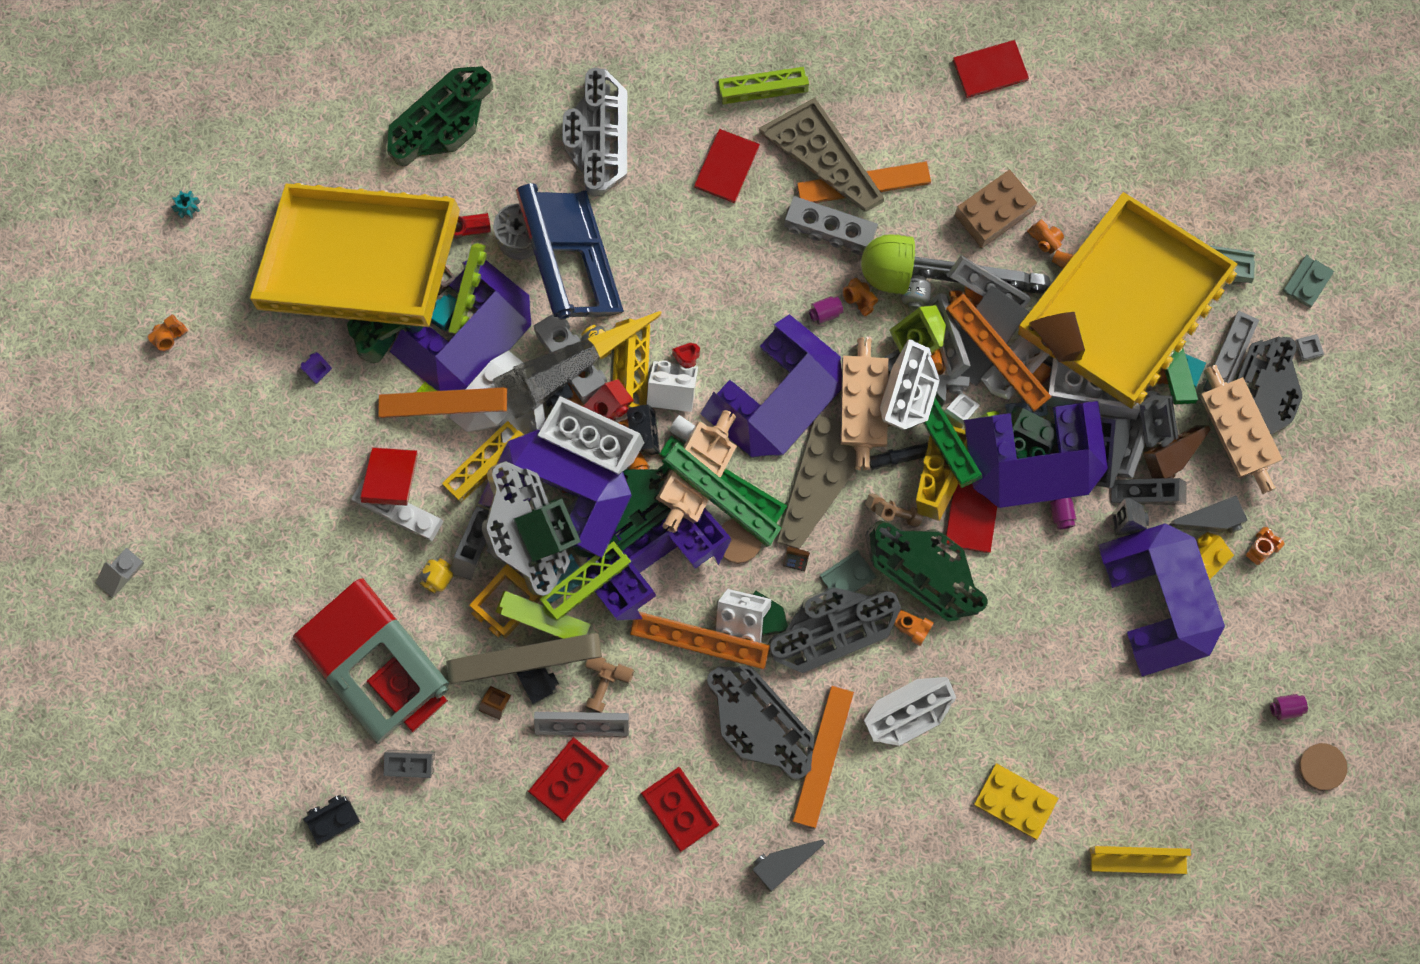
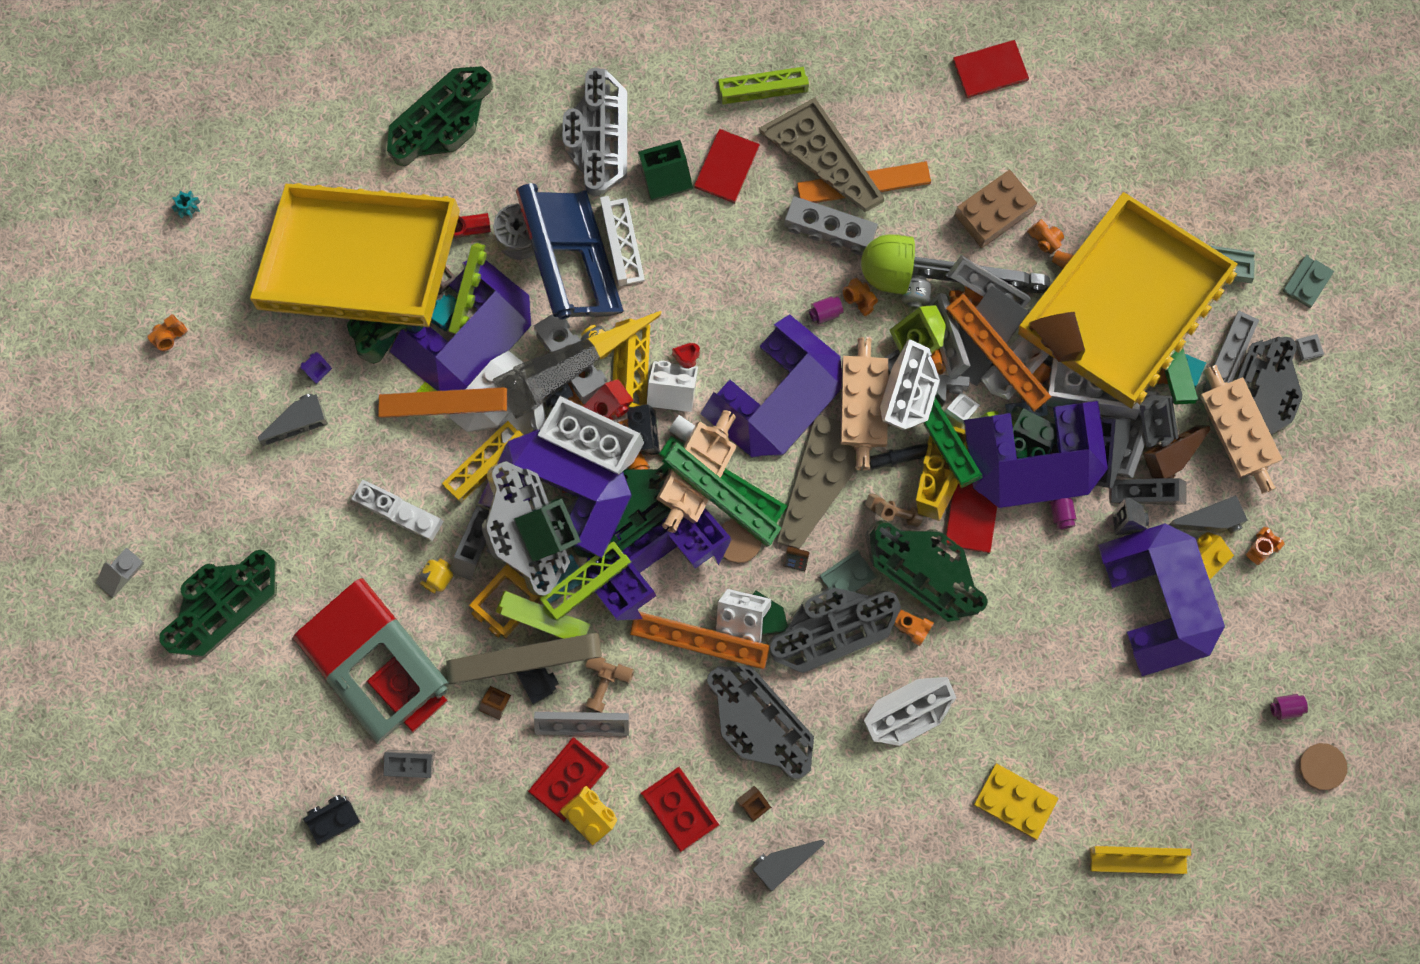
red tile [360,447,418,506] -> none
orange tile [793,686,854,829] -> none
none -> dark green connector [159,549,277,658]
none -> dark grey slope [258,394,328,446]
none -> yellow bracket [560,786,617,846]
none -> white fence [600,196,645,286]
none -> dark green slope [638,140,693,201]
none -> reddish brown slope [736,786,772,822]

